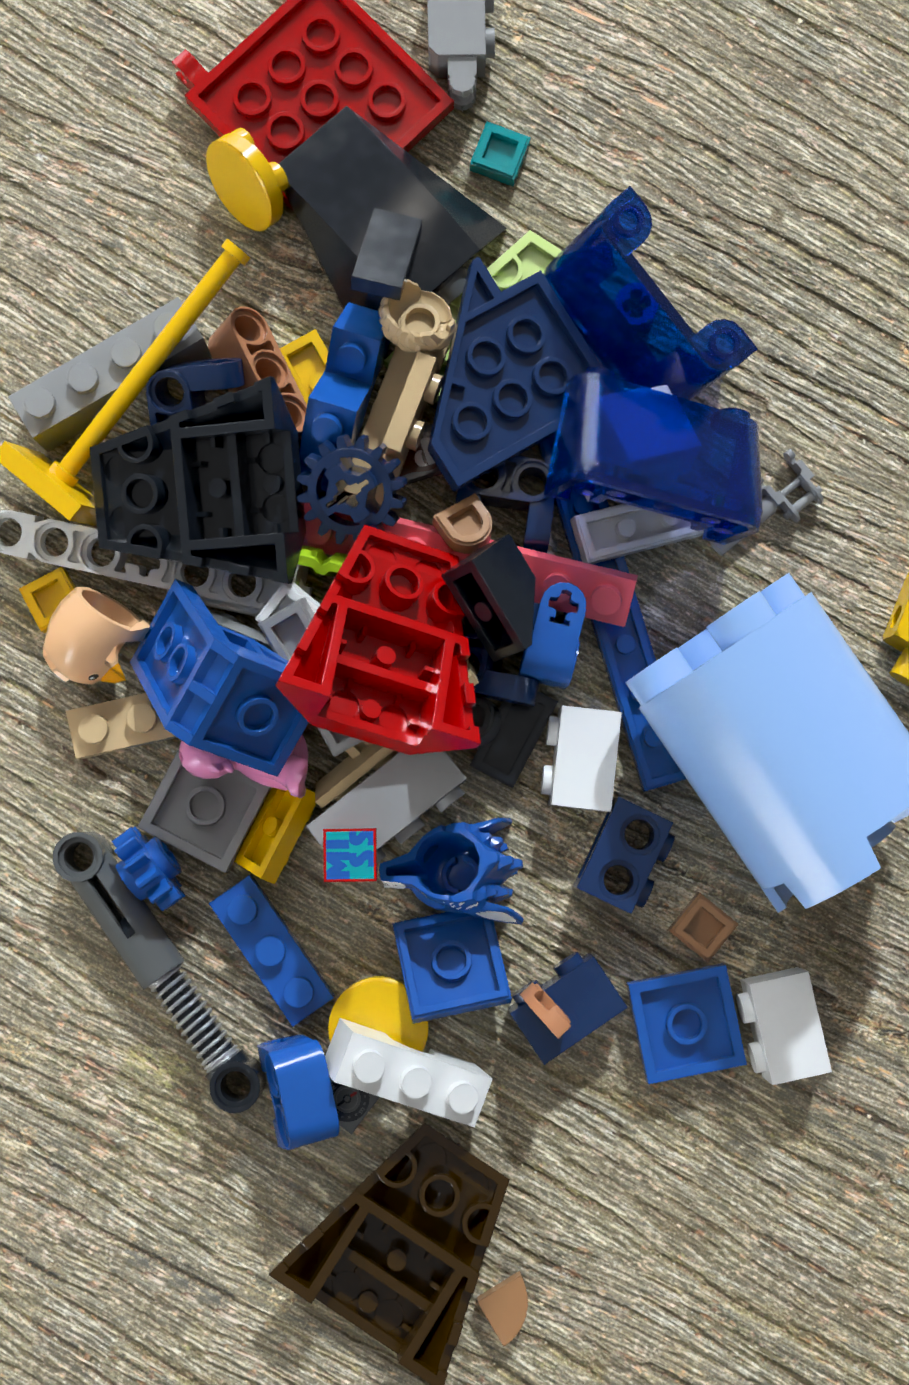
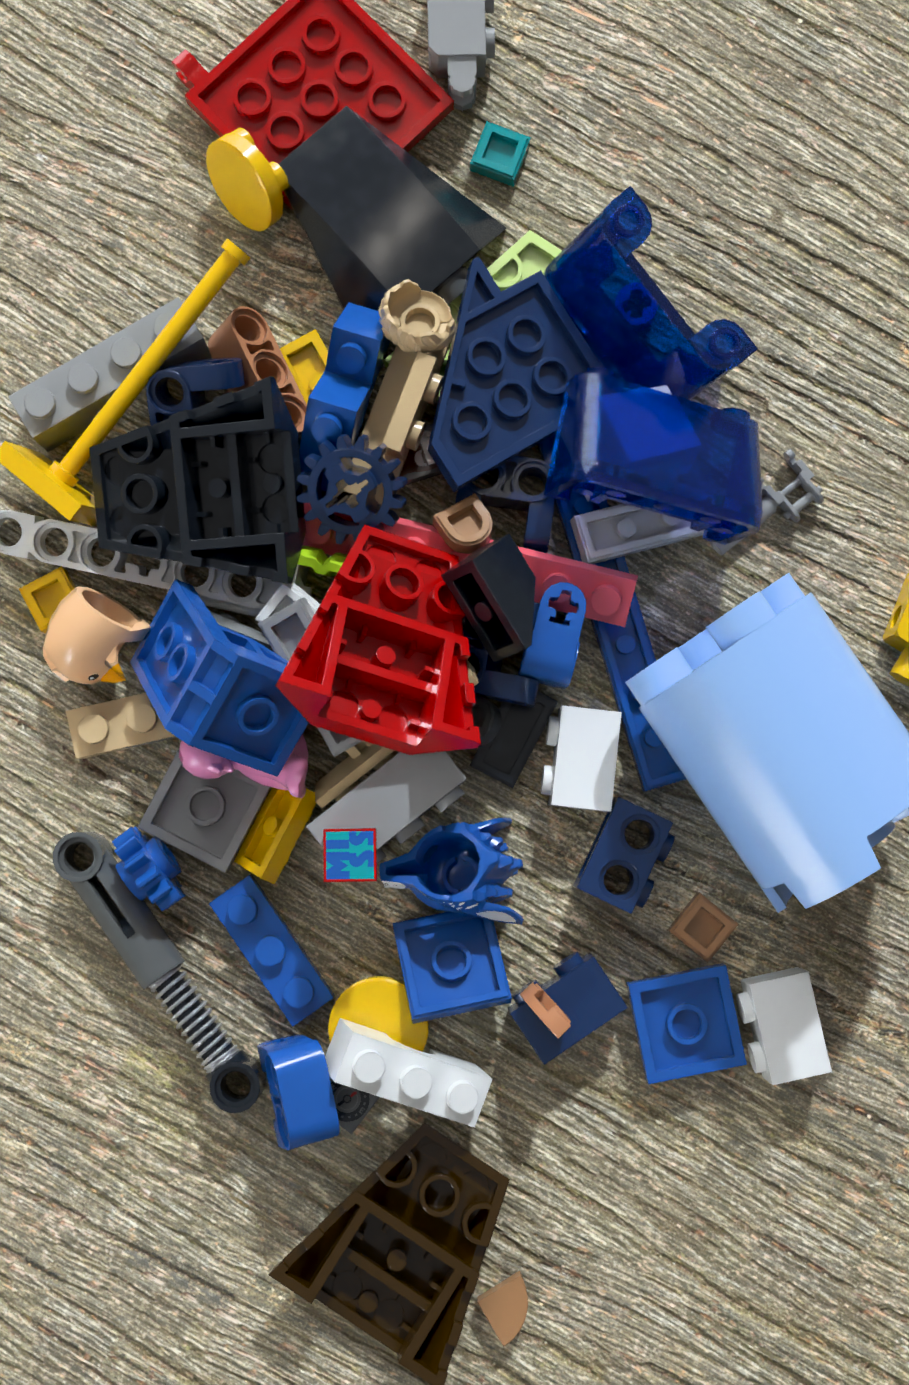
black tile [351,208,423,301] -> none

